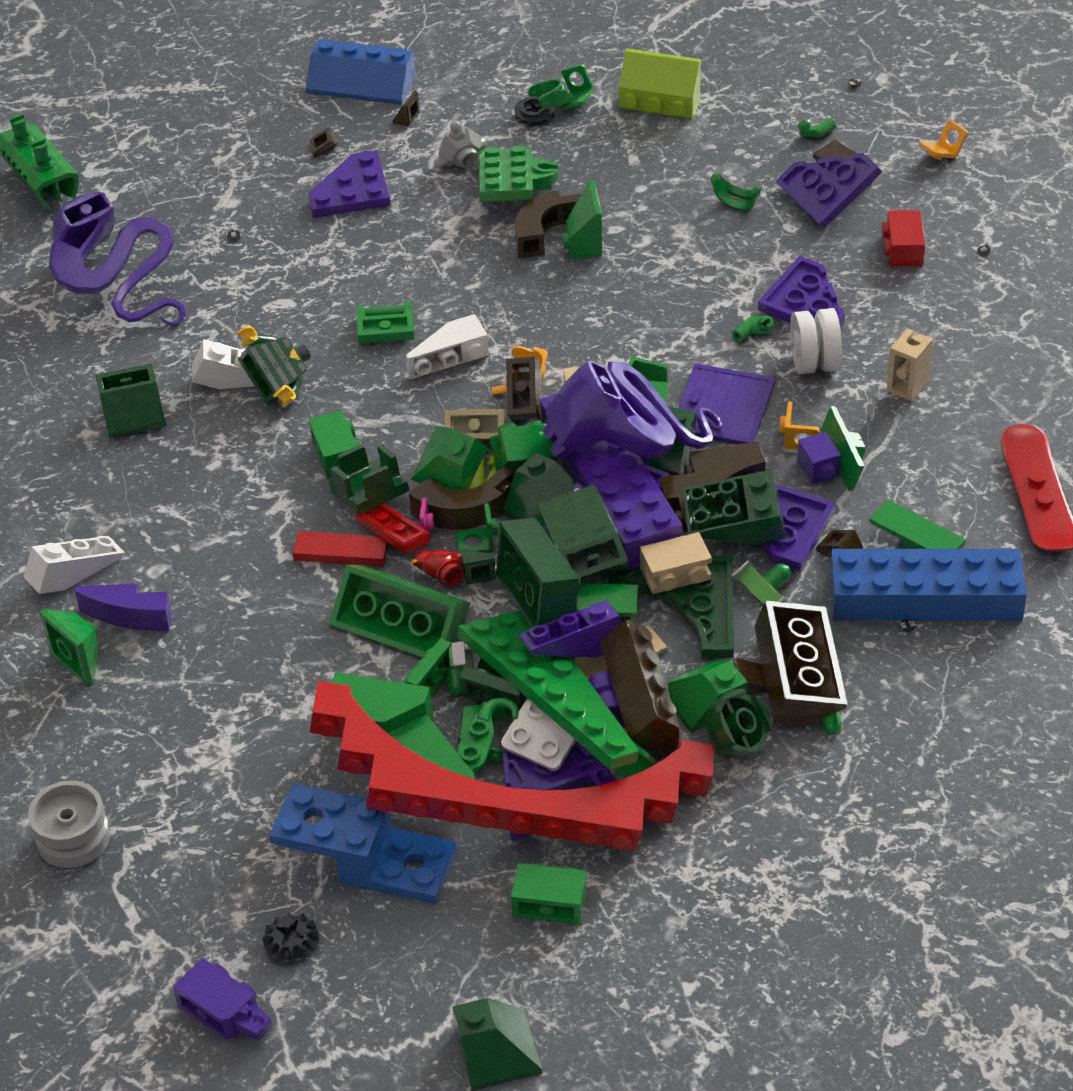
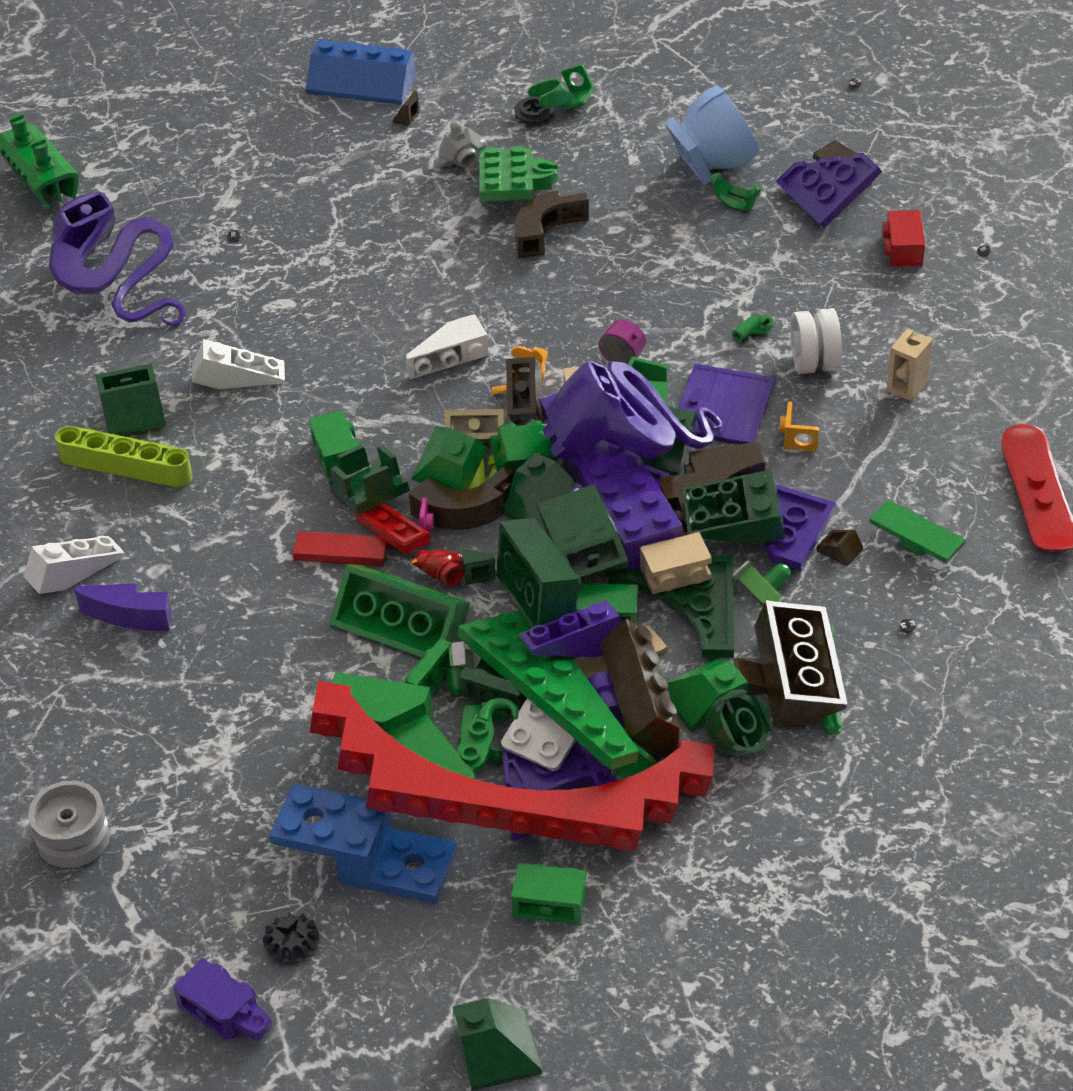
green slope [40,609,100,687] -> none
torso [236,325,311,408] -> none
dark purple plate [308,150,391,218] -> none
dark brown slope [310,127,340,158] -> none
green plate [356,302,414,344] -> none
green bracket [456,503,498,553] -> none
green slope [562,180,602,259] -> none
lime slope [619,48,701,119] -> none
dark purple plate [758,256,845,328] -> none
green arm [797,118,836,138] -> none
dark purple brick [797,432,841,484] -> none
green piece [820,406,865,490] -> none
blue brick [830,549,1027,620] -> none
light orange bracket [918,120,968,160] -> none
none -> lime beam [55,426,193,487]
none -> magenta piece [598,319,647,364]
none -> light blue plate [664,85,760,185]

